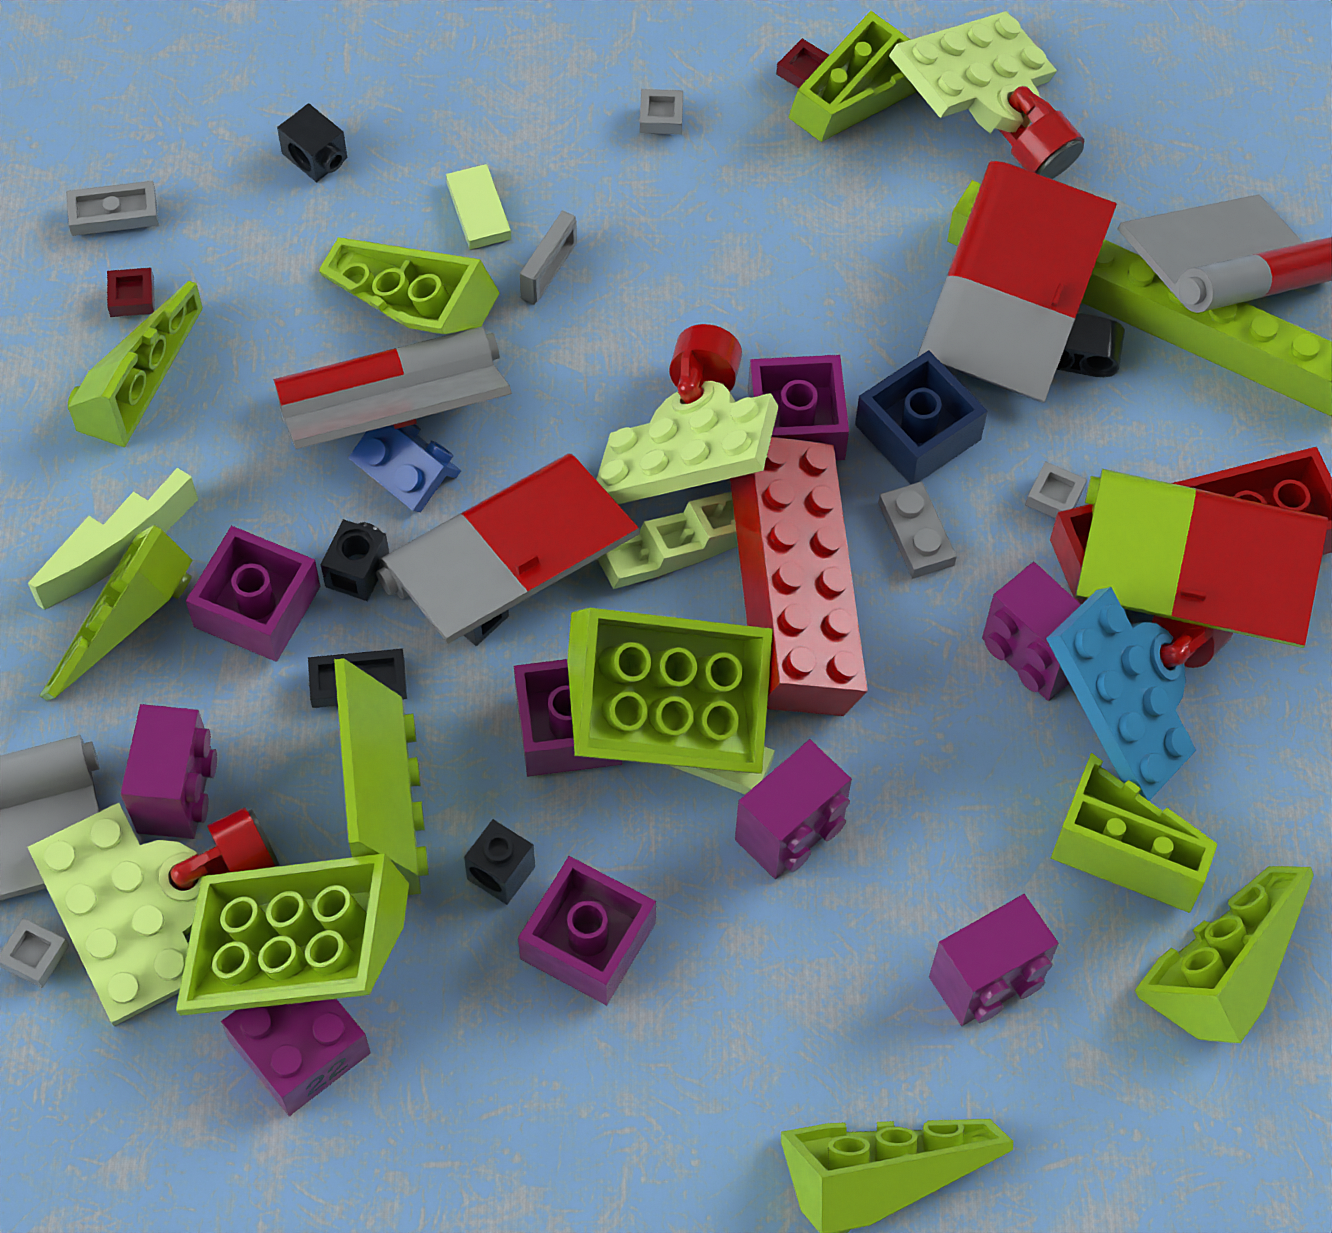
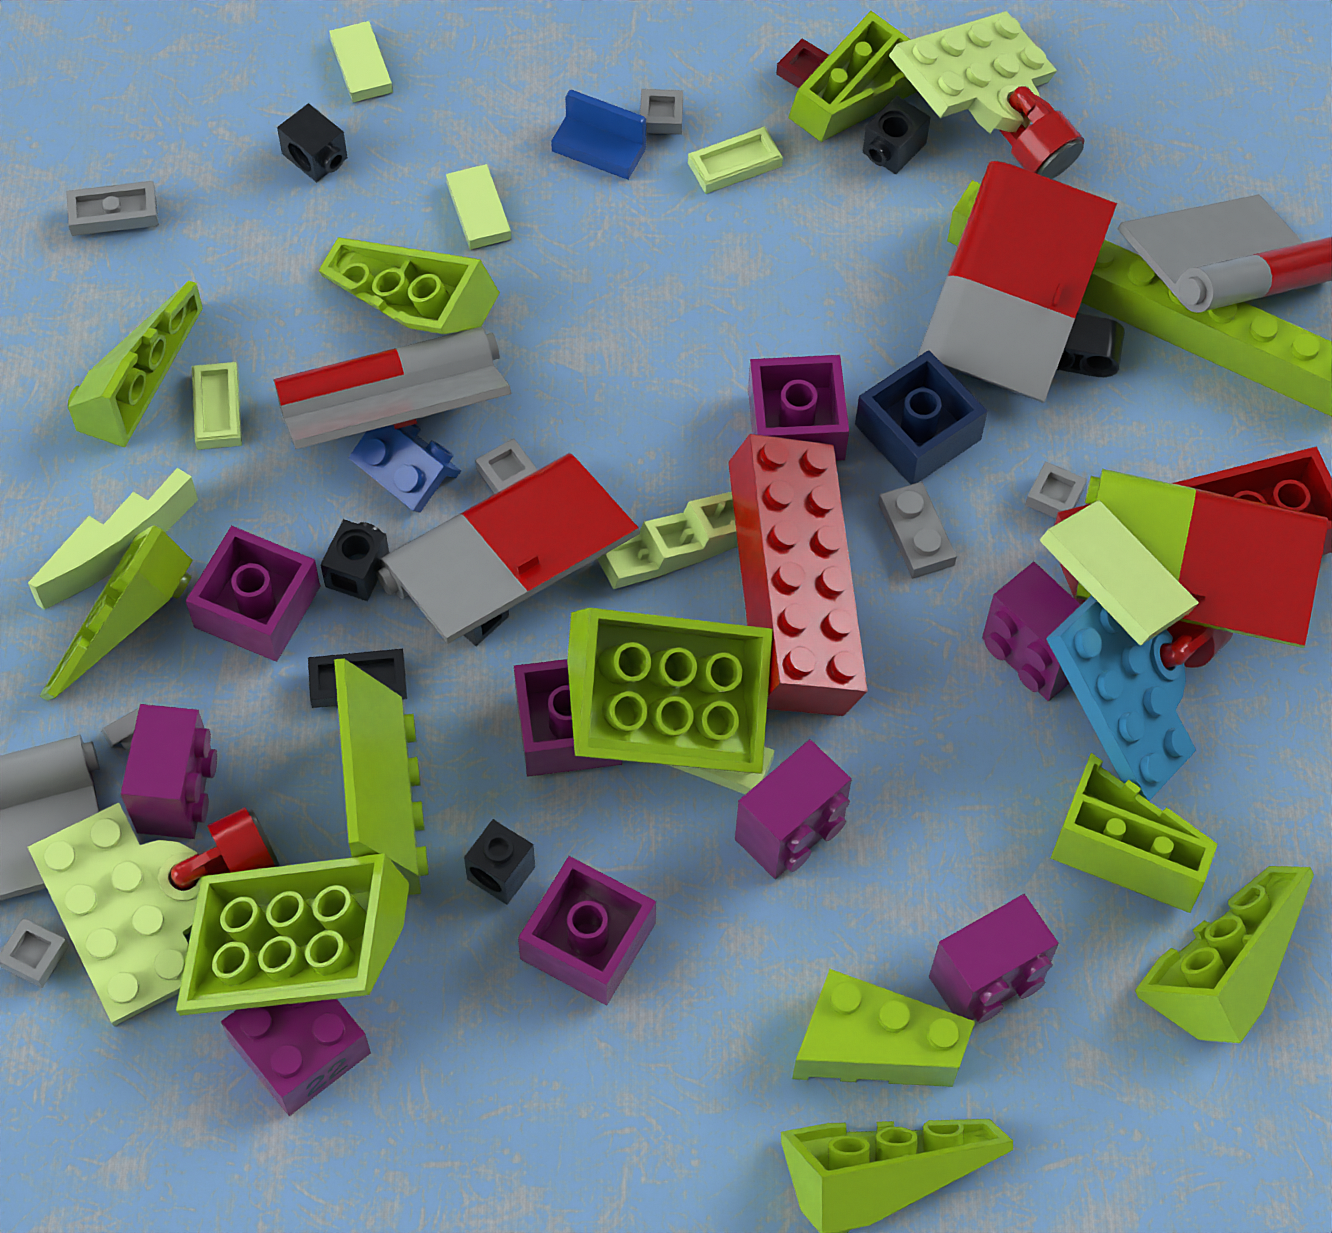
dark red plate [107,267,155,317] -> none
light grey tile [519,210,577,305] -> none
yellowish green plate [596,324,779,504] -> none
none -> light grey plate [101,708,139,750]
none -> yellowish green tile [192,362,242,450]
none -> yellowish green tile [329,21,393,102]
none -> light grey plate [475,438,538,494]
none -> blue panel [551,90,646,180]
none -> yellowish green tile [688,126,783,194]
none -> lime wedge [792,969,975,1087]
none -> black brick [862,95,931,174]
none -> yellowish green tile [1040,500,1199,646]

